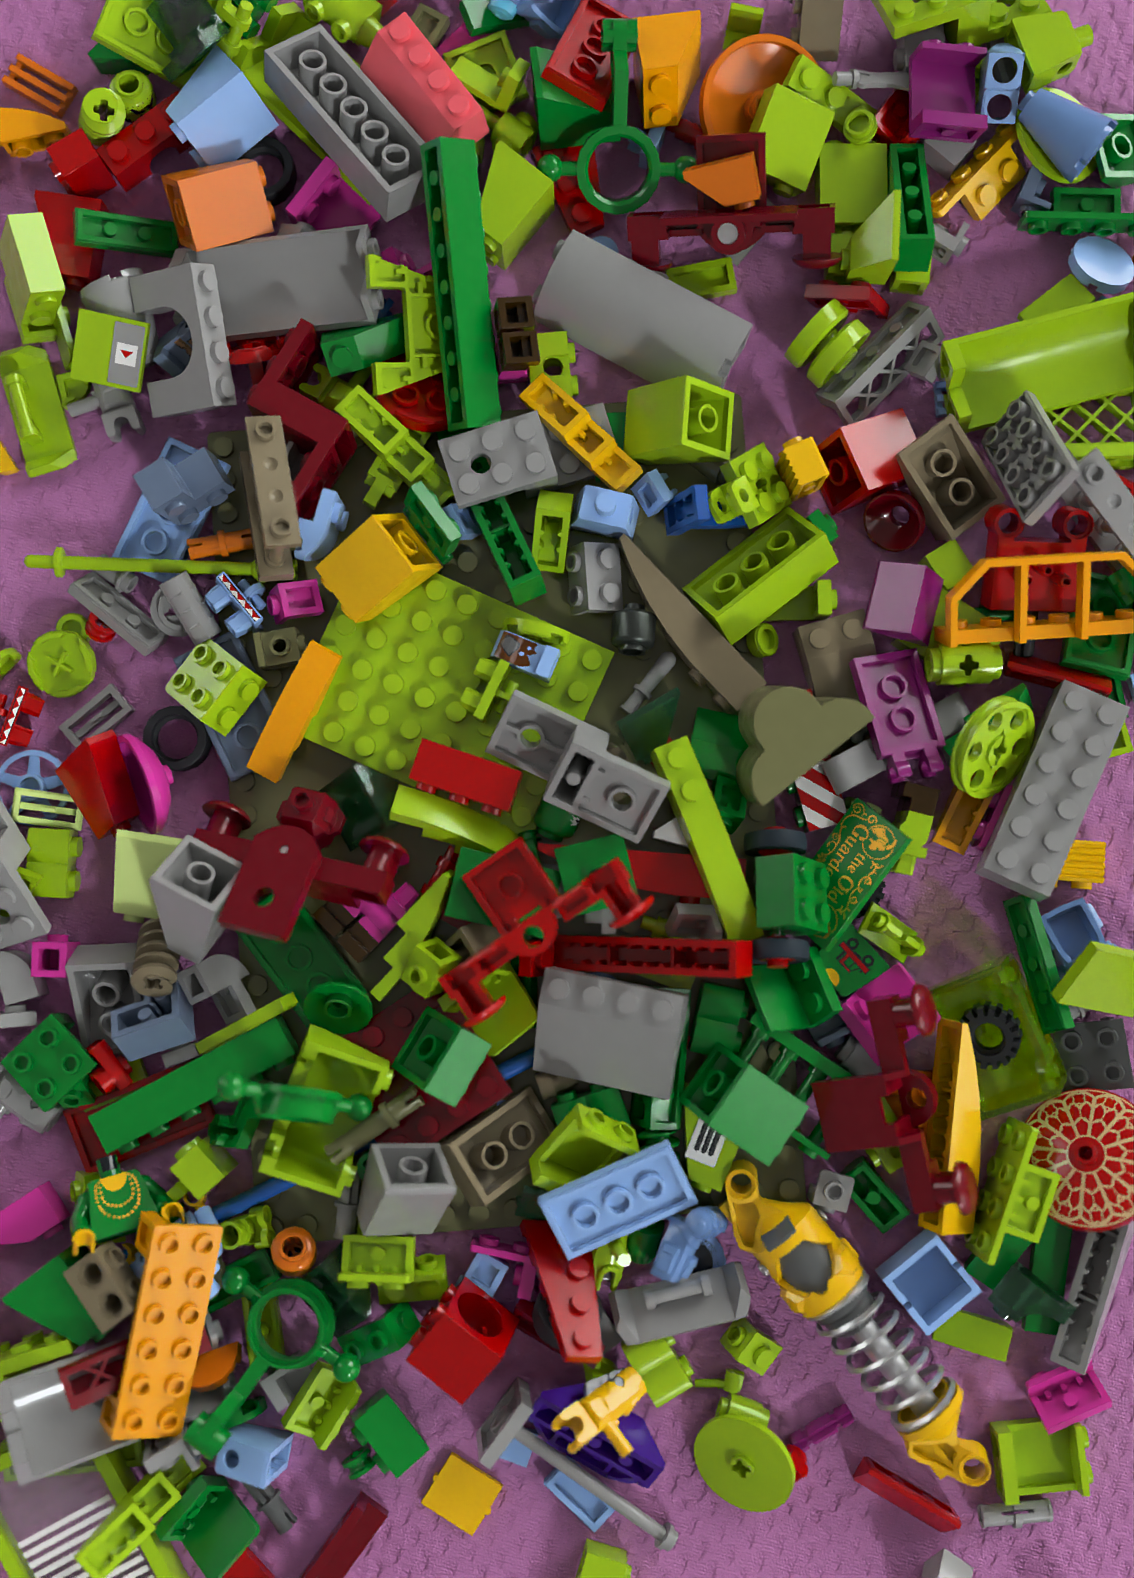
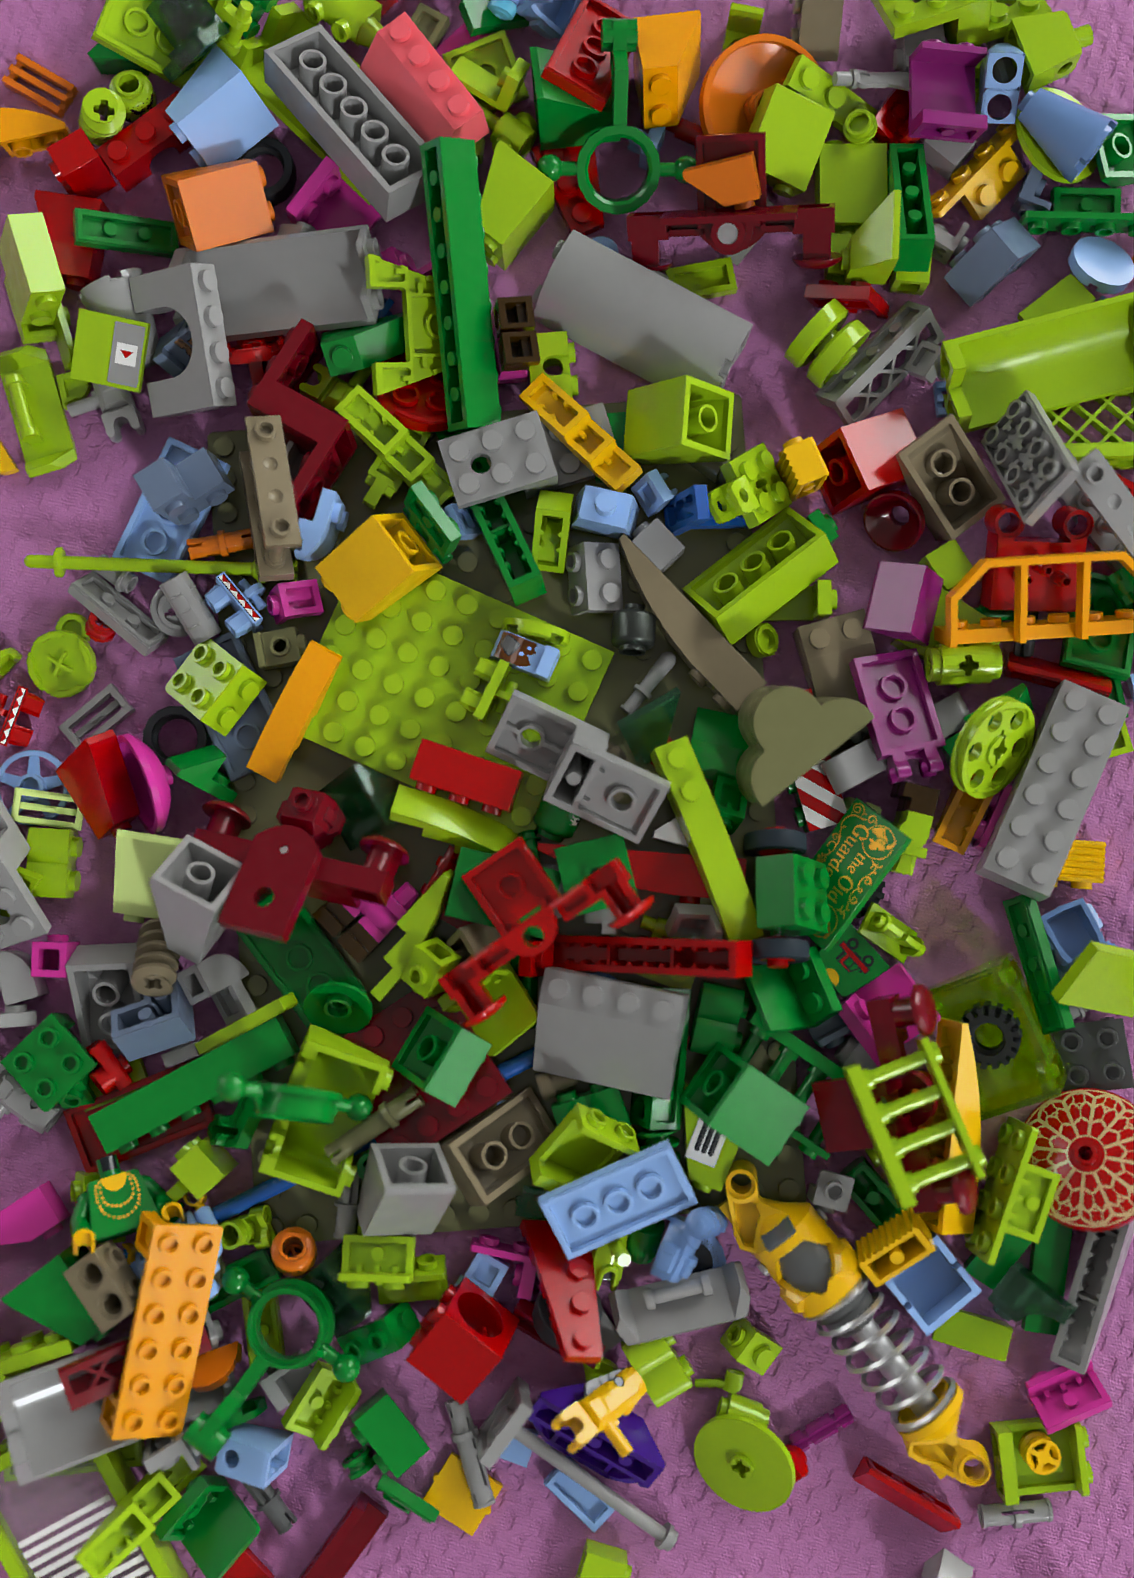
none -> green slope [165,745,238,803]
none -> green tile [375,1473,440,1523]
none -> light grey pin [445,1398,495,1509]
none -> light grey brick [632,518,685,573]
none -> lime fence [842,1036,987,1210]
none -> yellow brick [855,1207,936,1288]
none -> sand blue brick [943,217,1041,307]
none -> yellow wheel [1018,1430,1061,1475]

